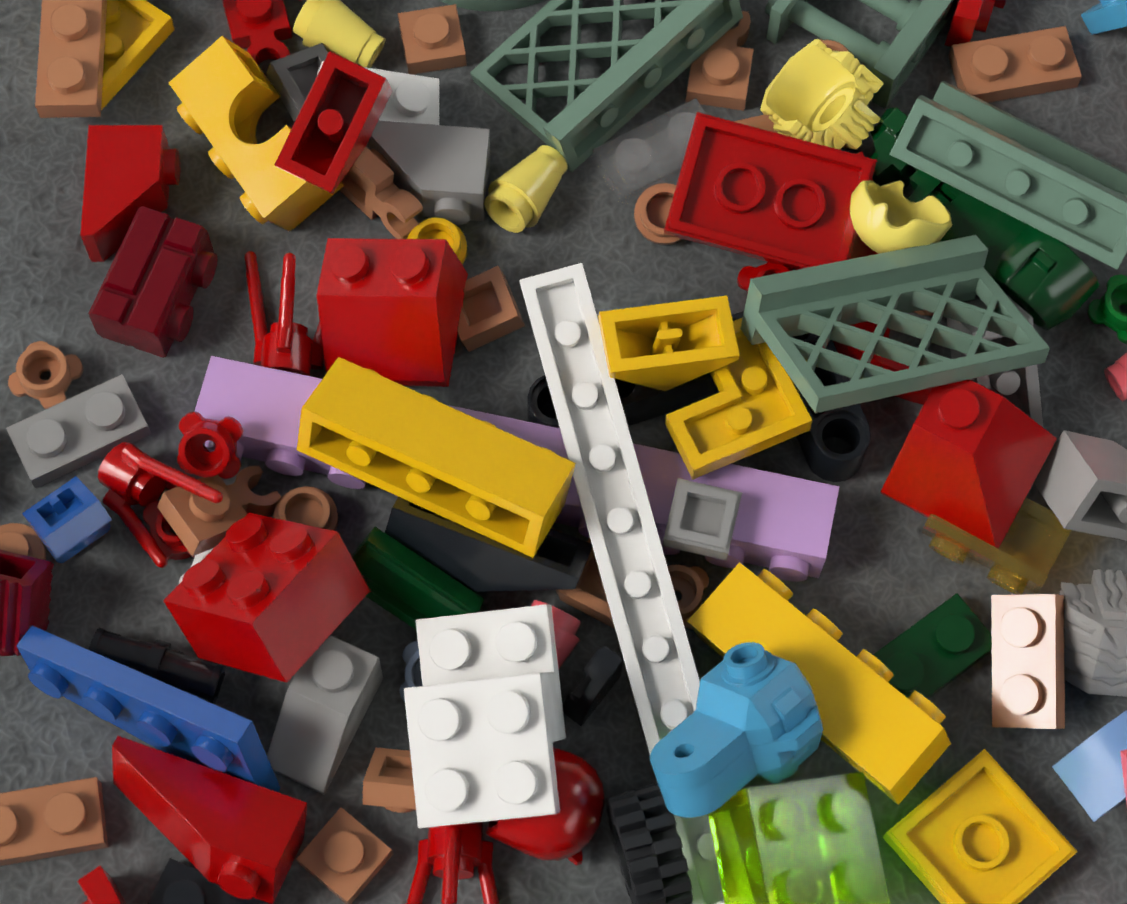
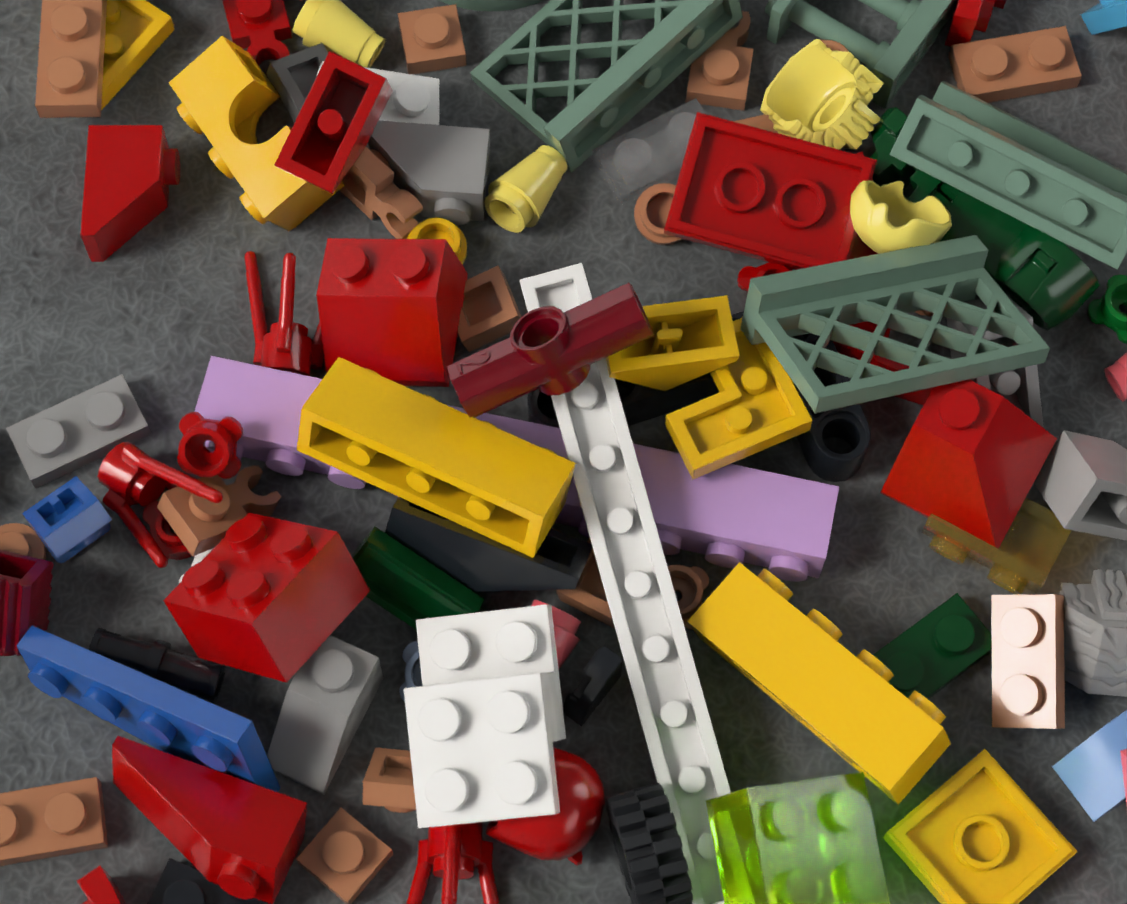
nougat plate [8,341,83,409] -> none
dark red brick [88,206,218,358] -> none
nougat plate [273,486,338,531] -> none
dark azure piece [650,642,823,818] -> none
light grey tile [662,478,742,561] -> none
none -> dark red piece [447,283,654,418]

